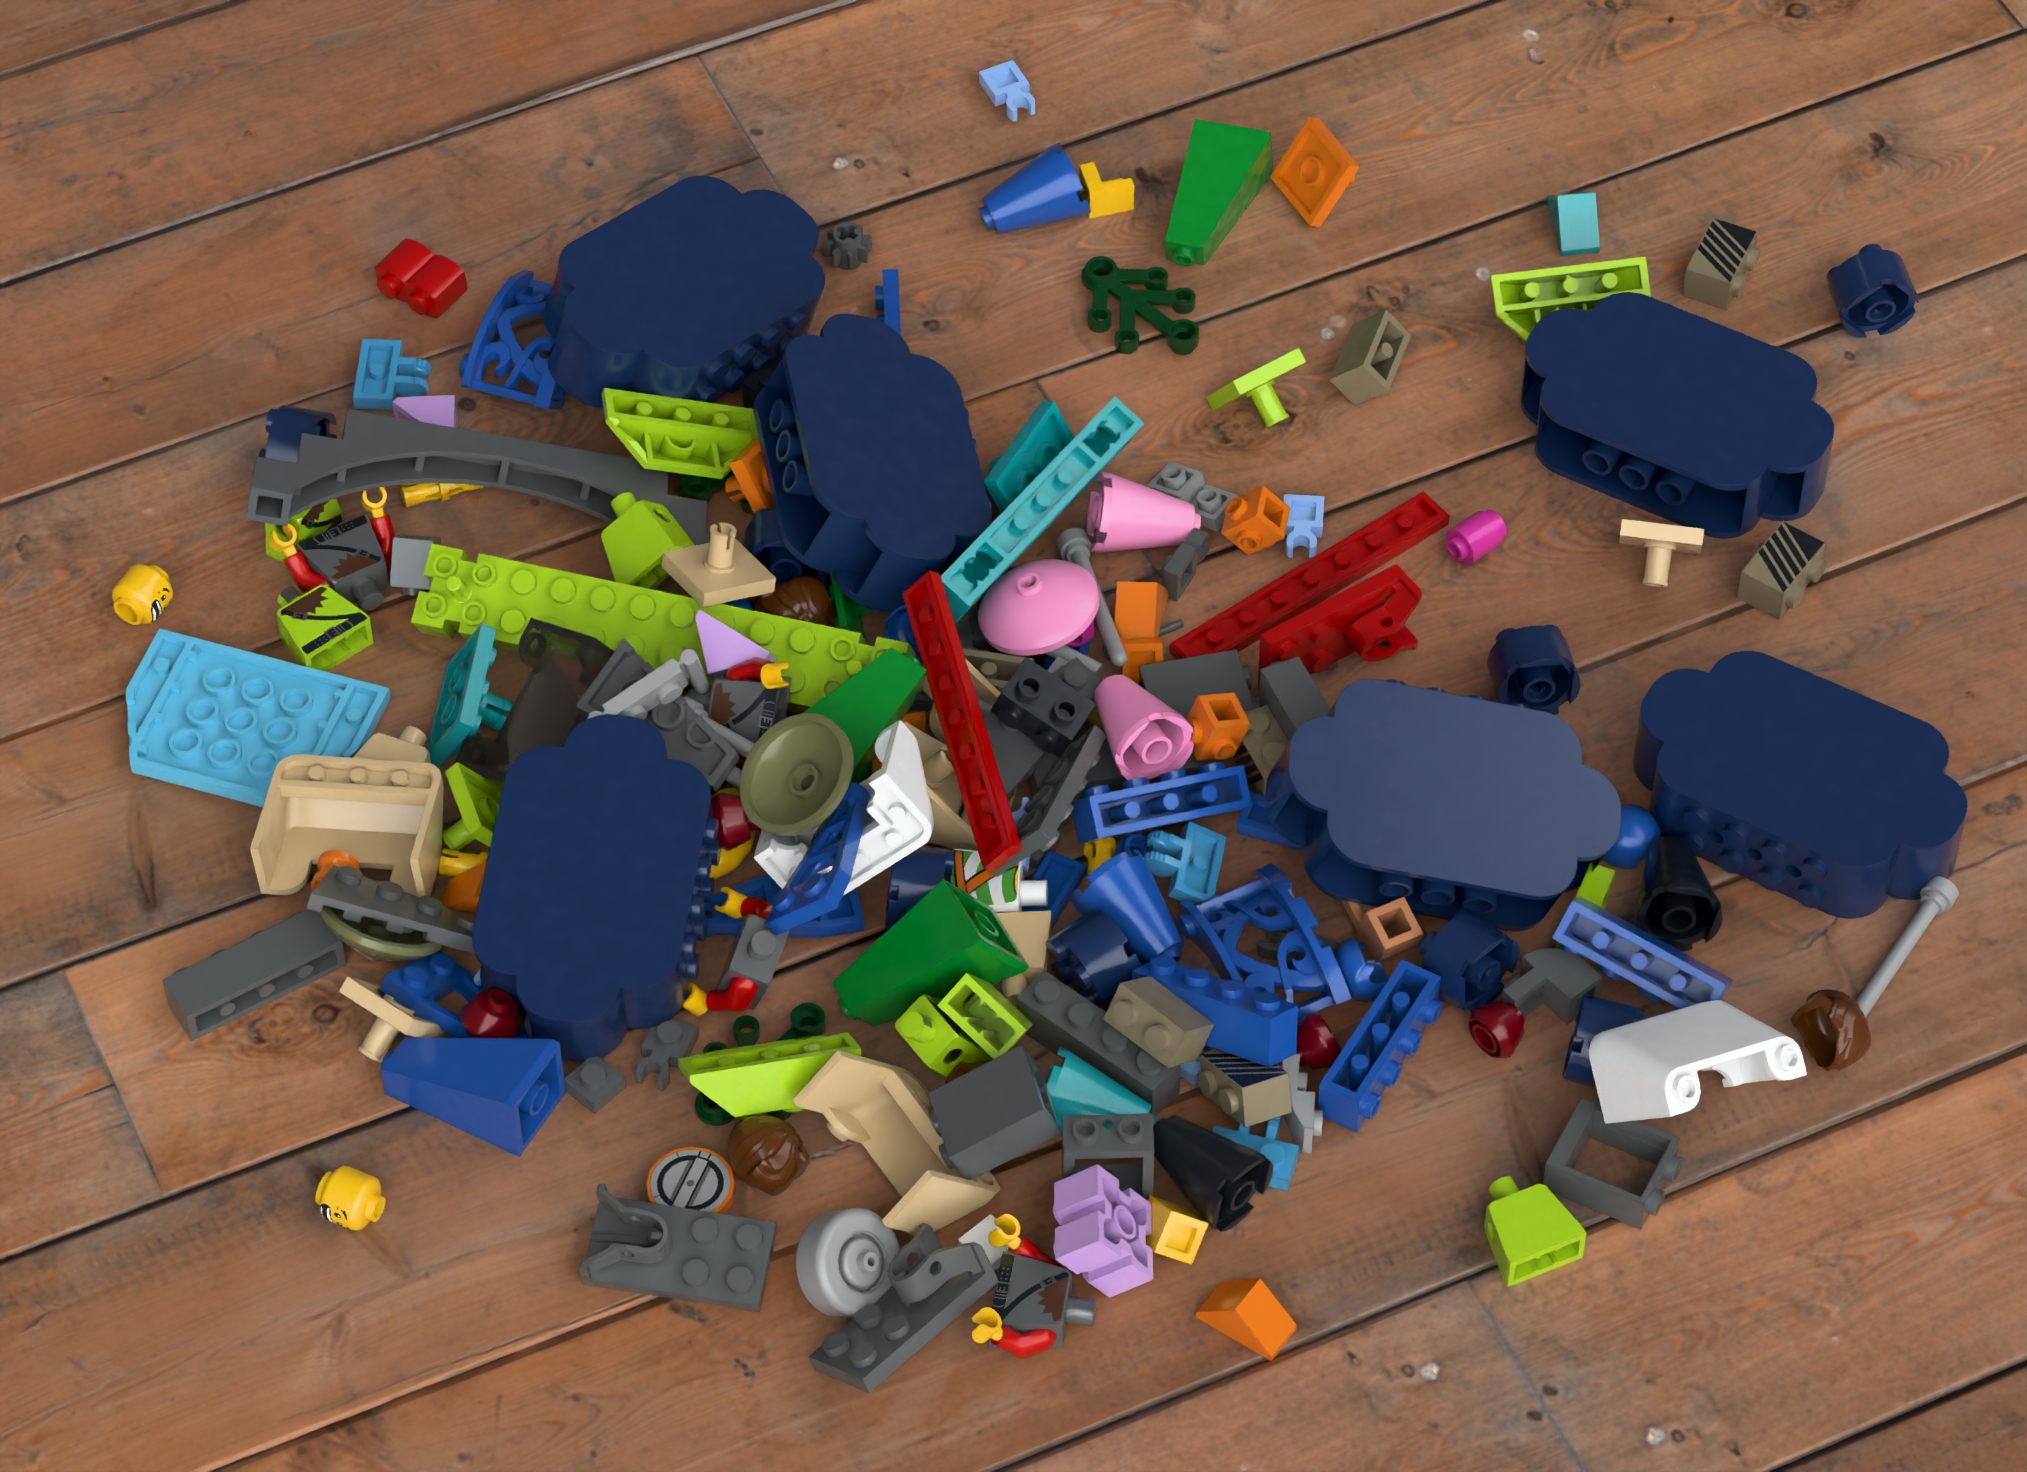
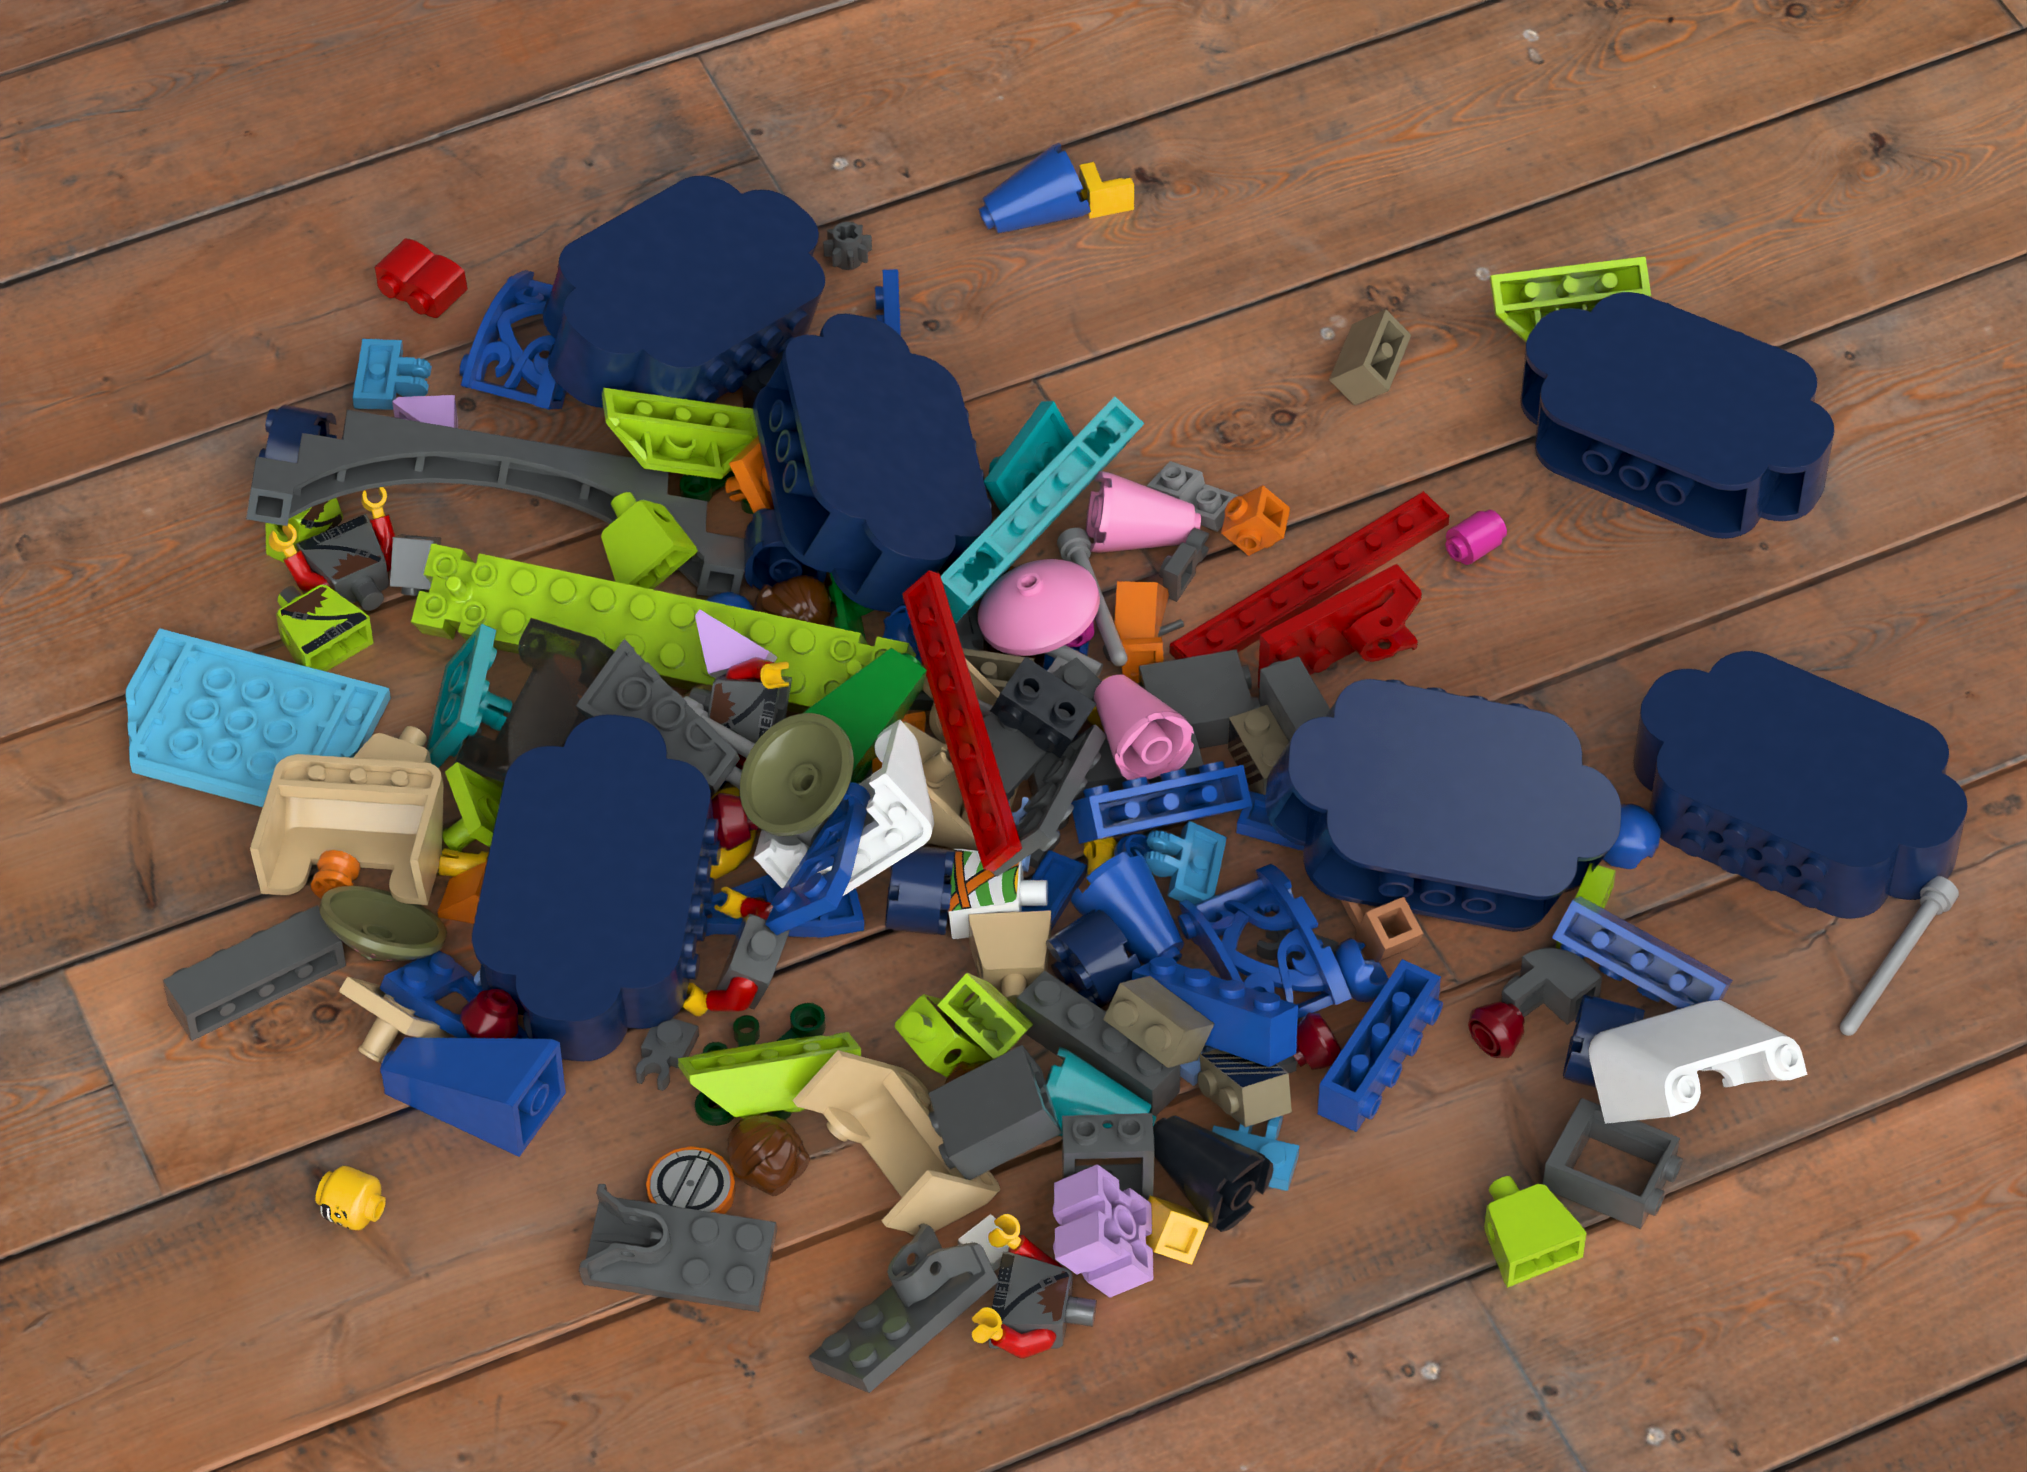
yellow head [112,564,173,625] -> none
dark grey wing [306,865,476,954] -> none
yellow pin [399,483,484,508] -> none
dark grey plate [564,1056,626,1114] -> none
light grey plate [587,649,710,720] -> none
tan tile [661,522,776,607] -> none
light grey wheel [796,1208,900,1318] -> none
green slope [832,879,1029,1026] -> none
light blue plate [979,60,1035,122] -> none
dark green plant [1081,256,1199,355] -> none
green slope [1165,119,1273,266] -> none
orange brick [1186,692,1251,761] -> none
orange slope [1196,1278,1297,1361] -> none
lime tile [1206,348,1306,428] -> none
orange tile [1270,117,1360,227] -> none
light grey slope [1282,1054,1323,1153] -> none
light blue plate [1283,494,1324,559] -> none
dark blue brick [1420,908,1519,1012] -> none
dark blue brick [1487,625,1580,715] -> none
slope [1547,191,1600,256] -> none
tan tile [1619,519,1704,588] -> none
black cone [1635,835,1723,952] -> none
dark tan brick [1682,217,1760,310] -> none
dark tan brick [1737,521,1827,620] -> none
reddish brown hair [1790,989,1871,1071] -> none
dark blue brick [1827,244,1918,338] -> none

